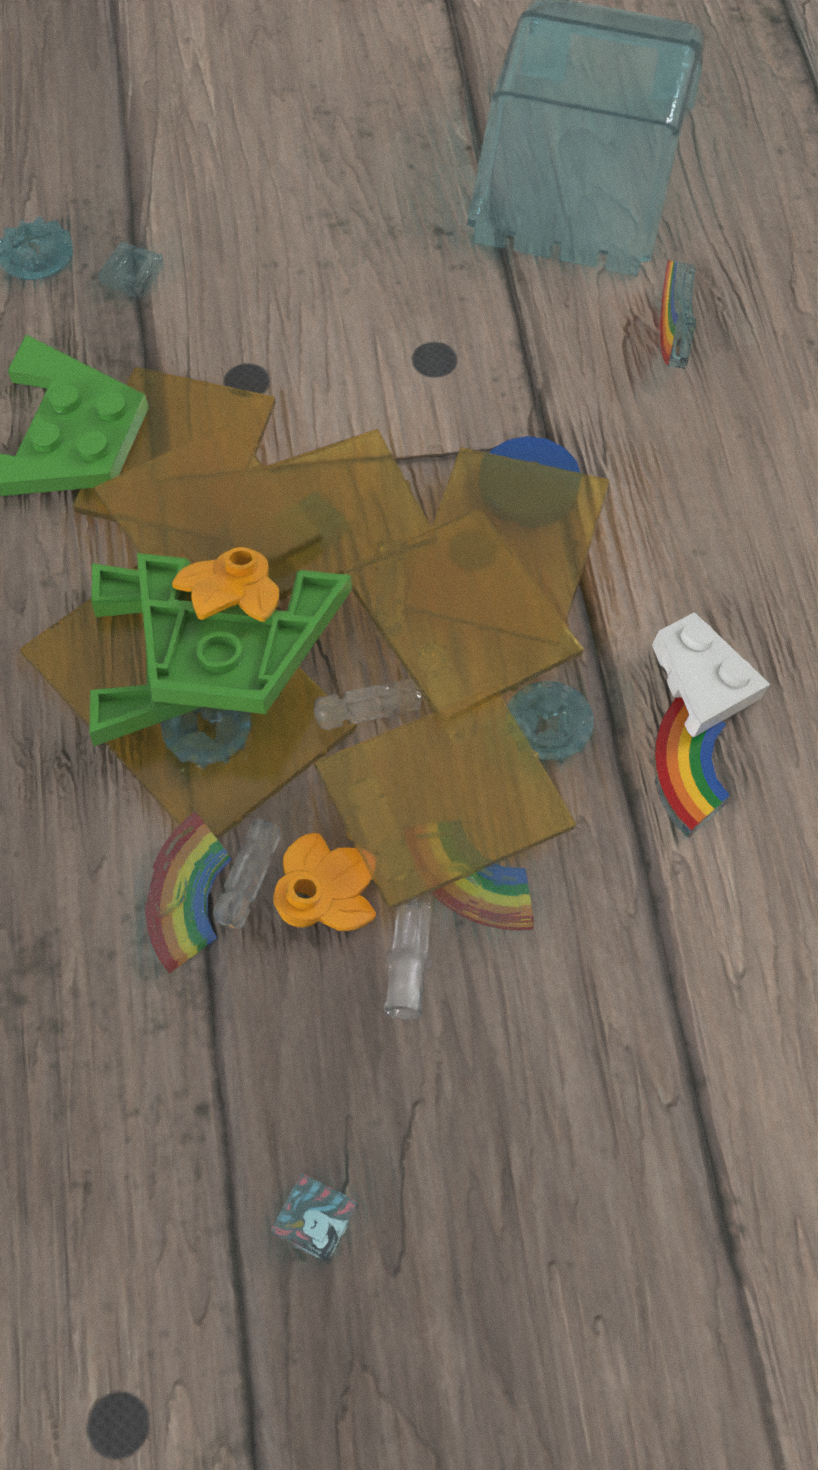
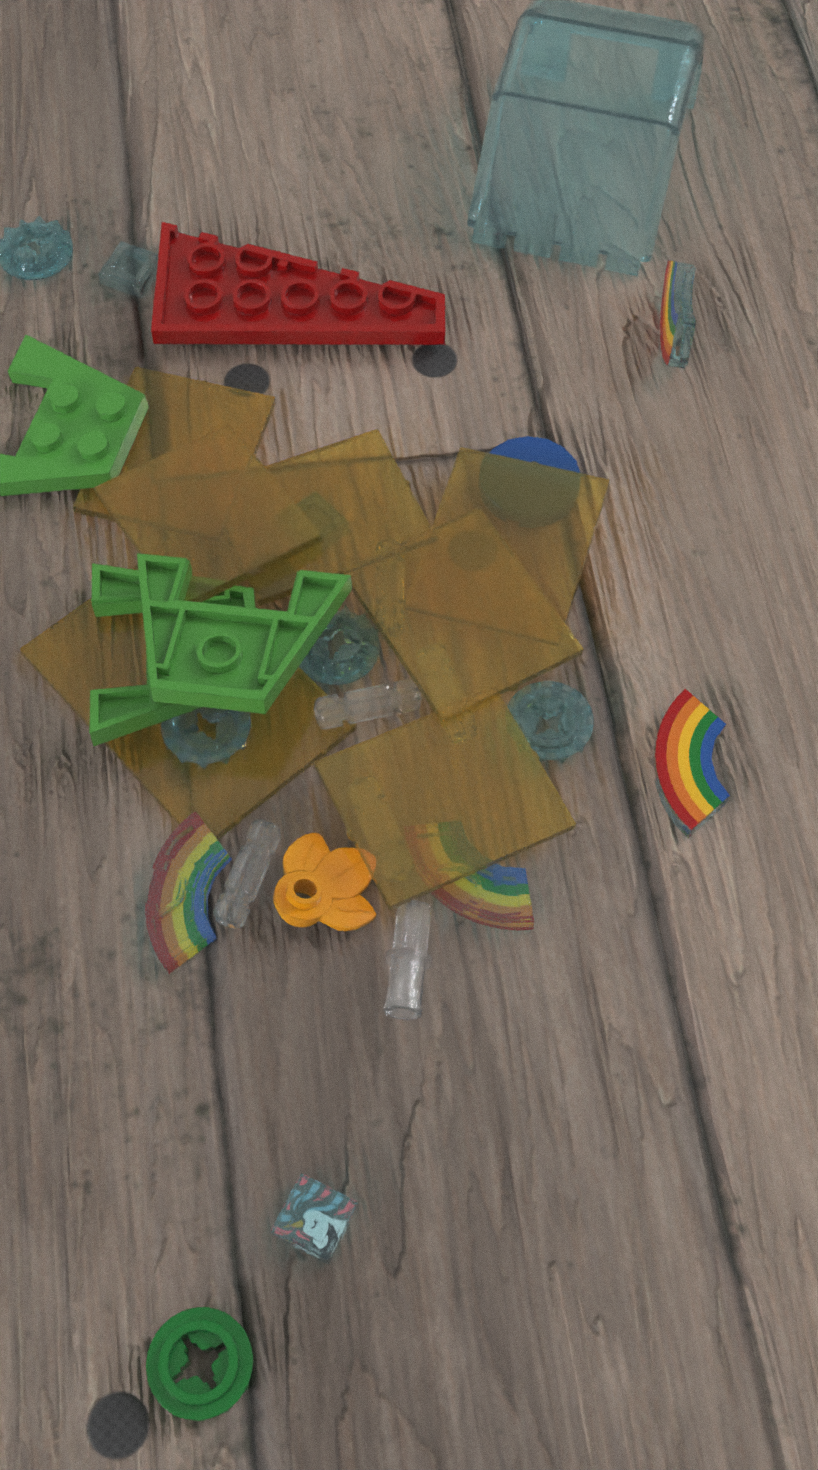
light orange plate [172,547,279,622] -> none
white wing [652,612,770,738] -> none
none -> green gear [146,1307,254,1422]
none -> red wing [151,222,445,345]
none -> clear light blue gear [299,605,380,685]

